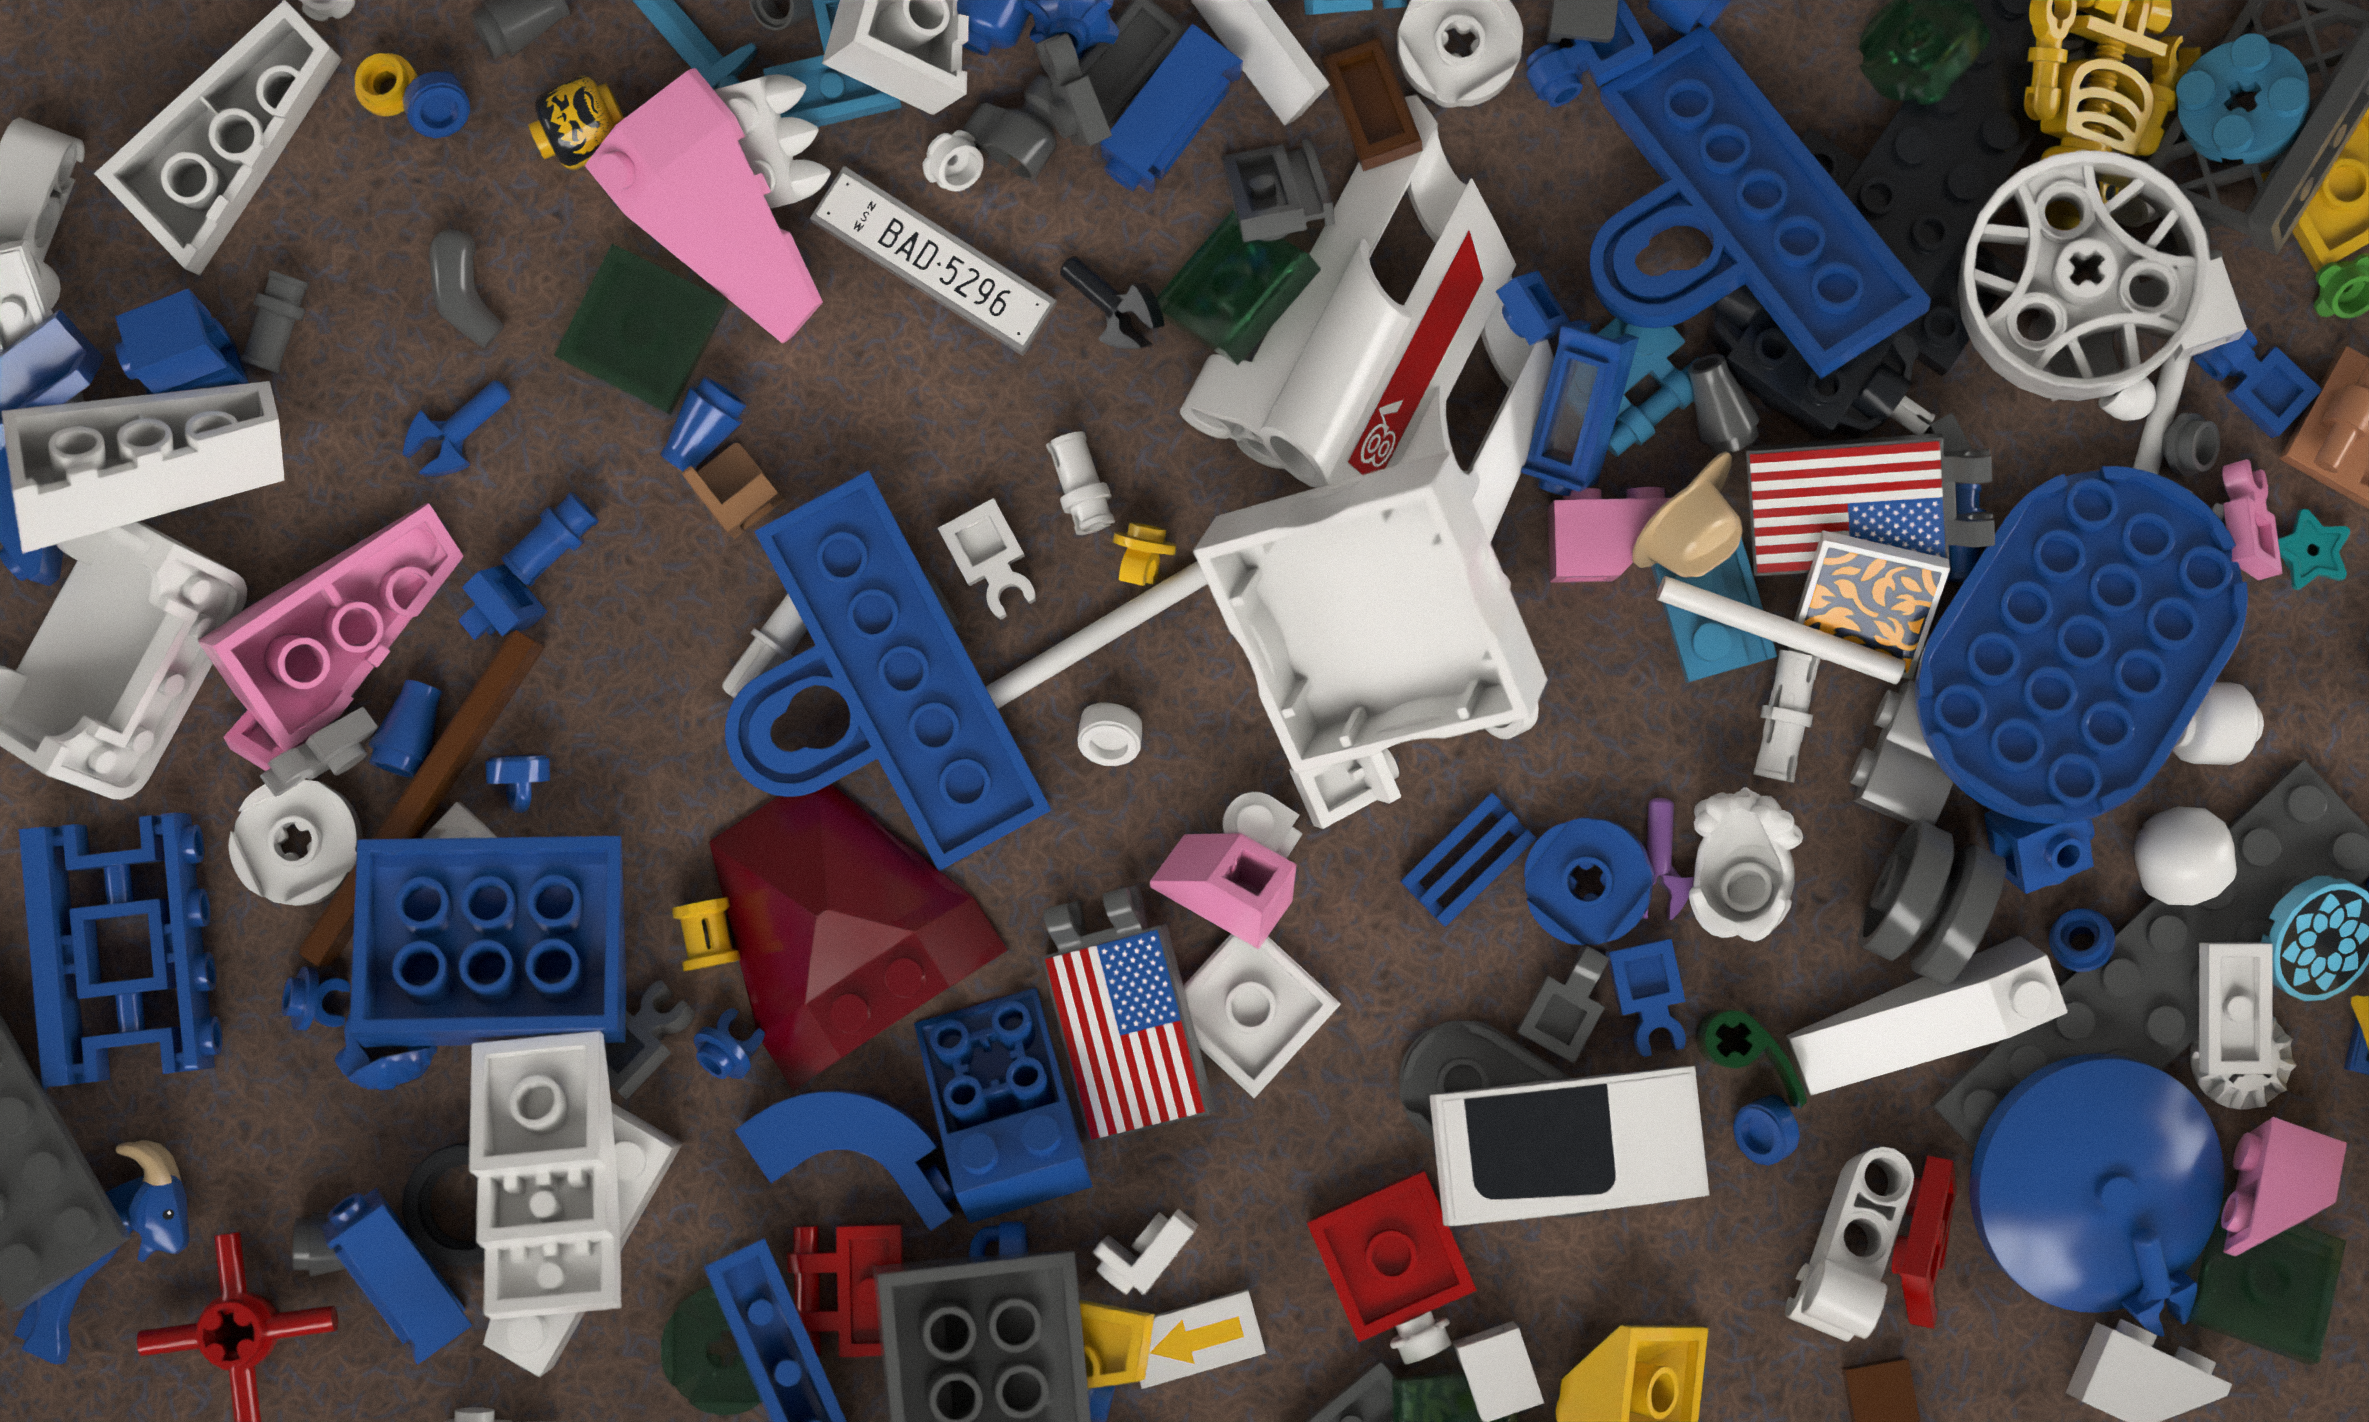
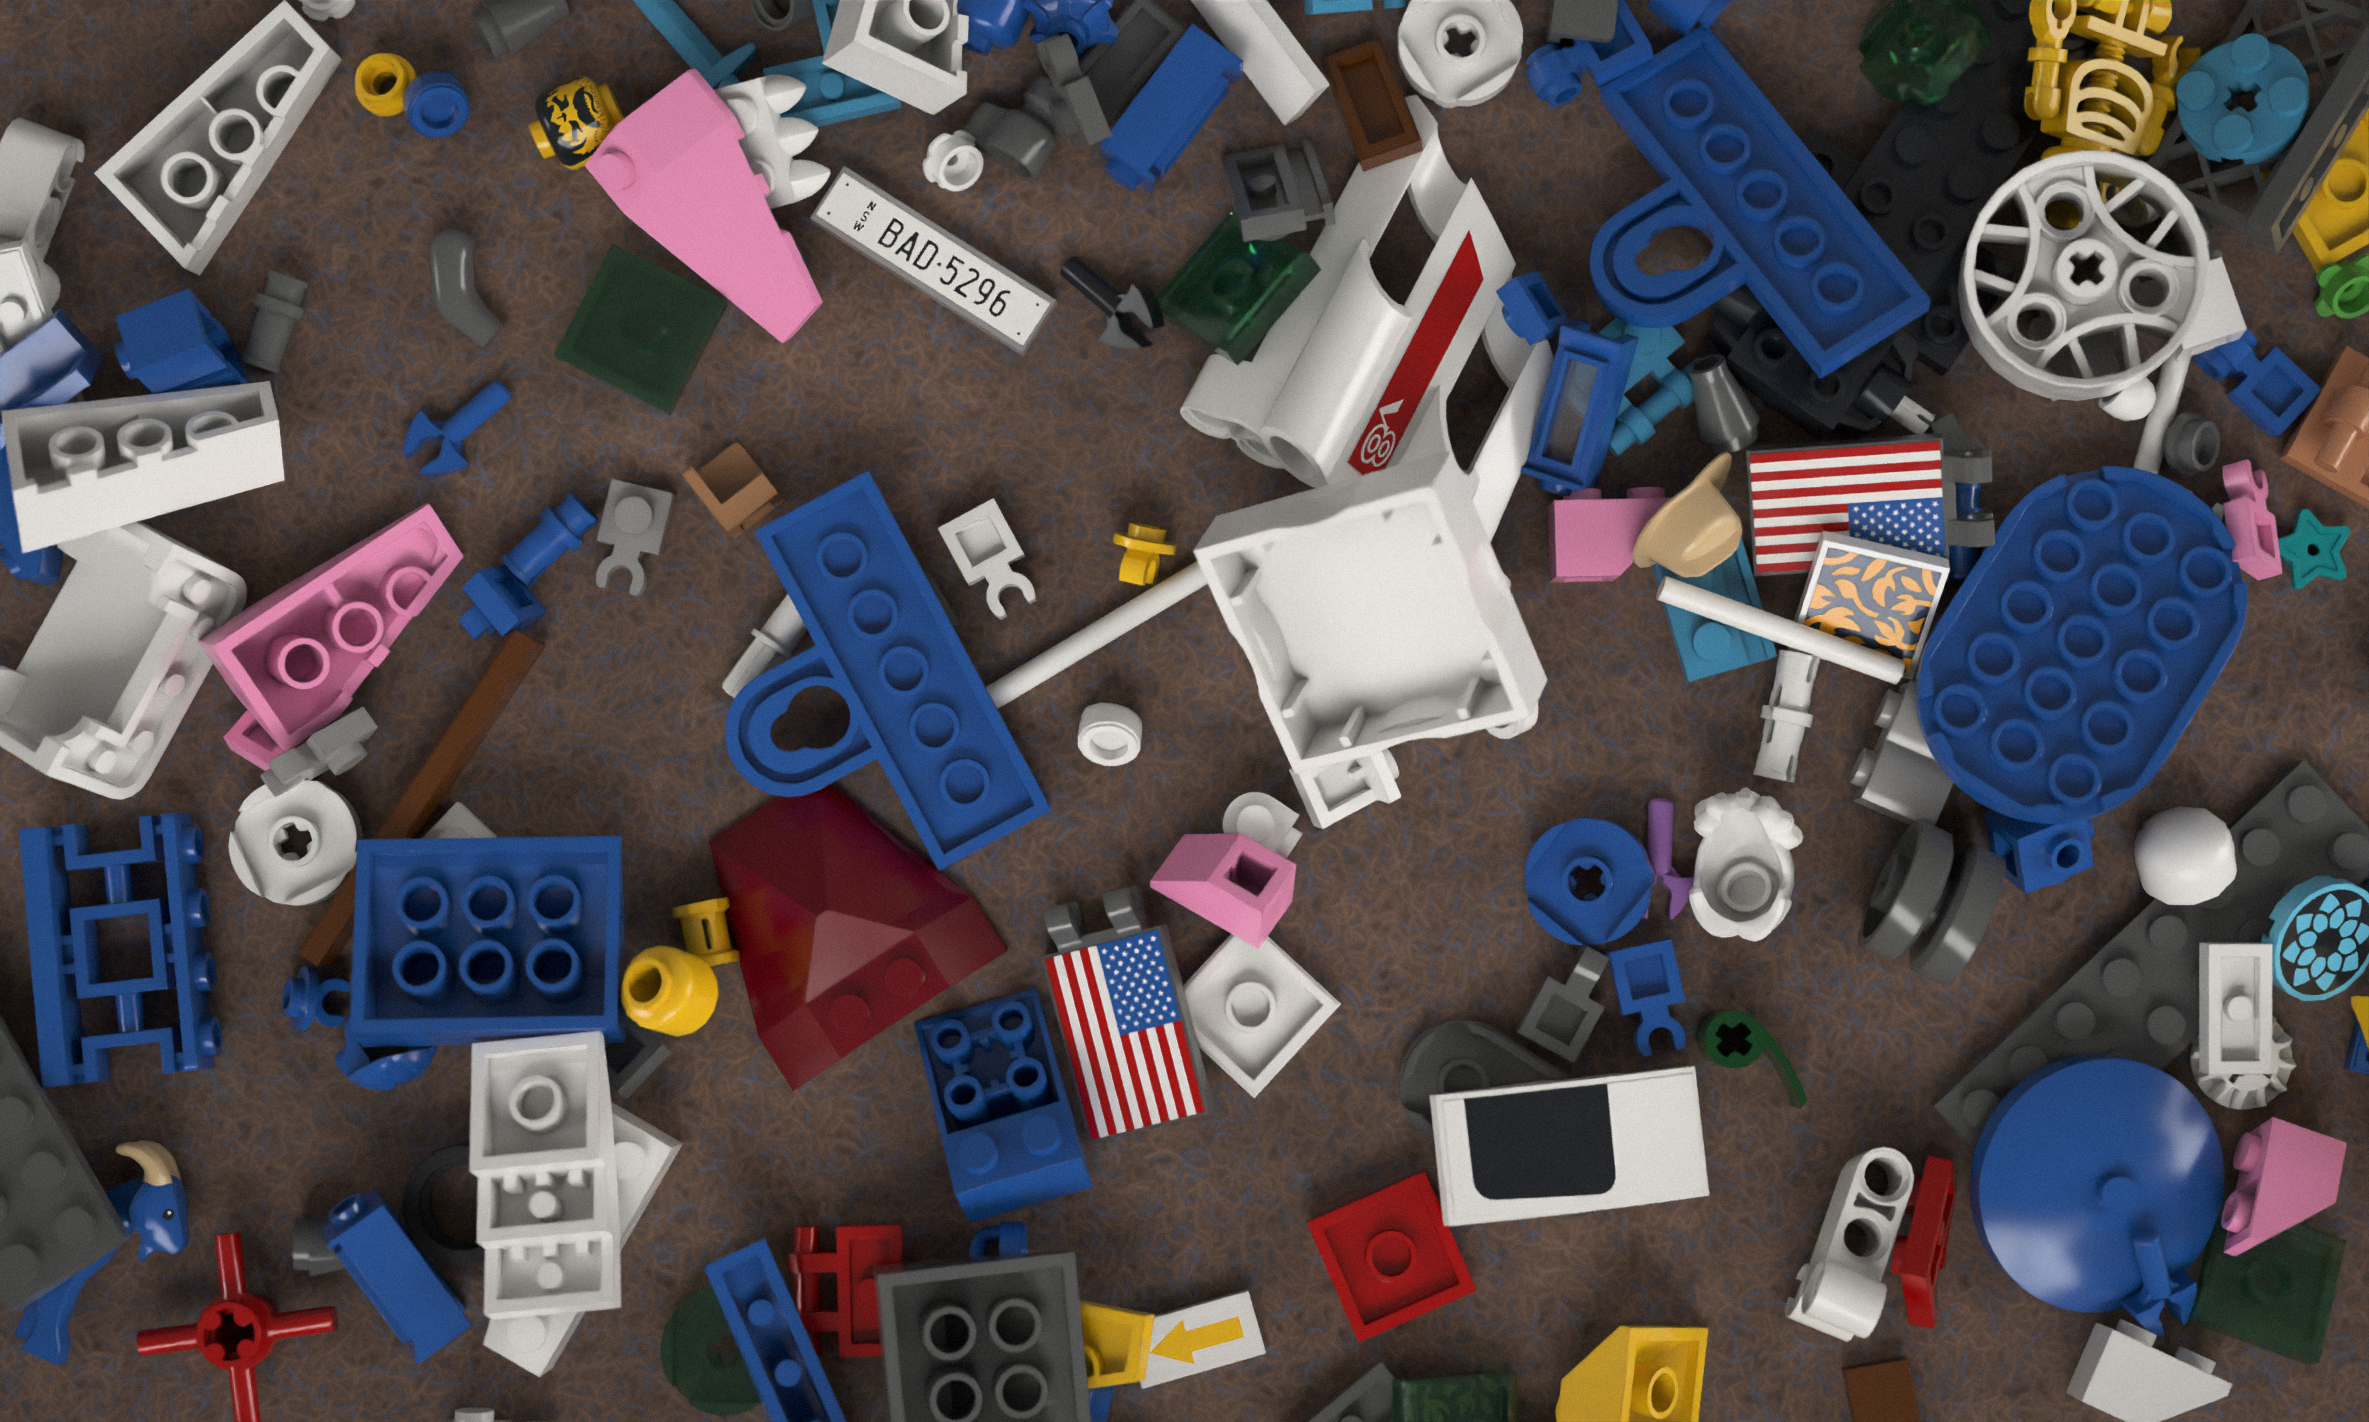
blue cone [368,680,442,779] -> none
blue tile [485,754,550,814] -> none
blue cone [660,376,747,471] -> none
blue plate [694,1008,765,1079] -> none
blue arch [735,1089,956,1231] -> none
white pin [1046,431,1115,535] -> none
white bracket [1093,1209,1198,1294] -> none
white plate [1390,1311,1452,1364] -> none
blue tile [1399,793,1537,927] -> none
white panel [1452,1321,1544,1422] -> none
blue tile [1733,1094,1800,1166] -> none
white slope [1786,936,2068,1095] -> none
blue plate [2049,908,2116,972] -> none
white head [2172,682,2264,765] -> none
none -> light grey plate [596,479,676,597]
none -> yellow head [620,945,718,1037]

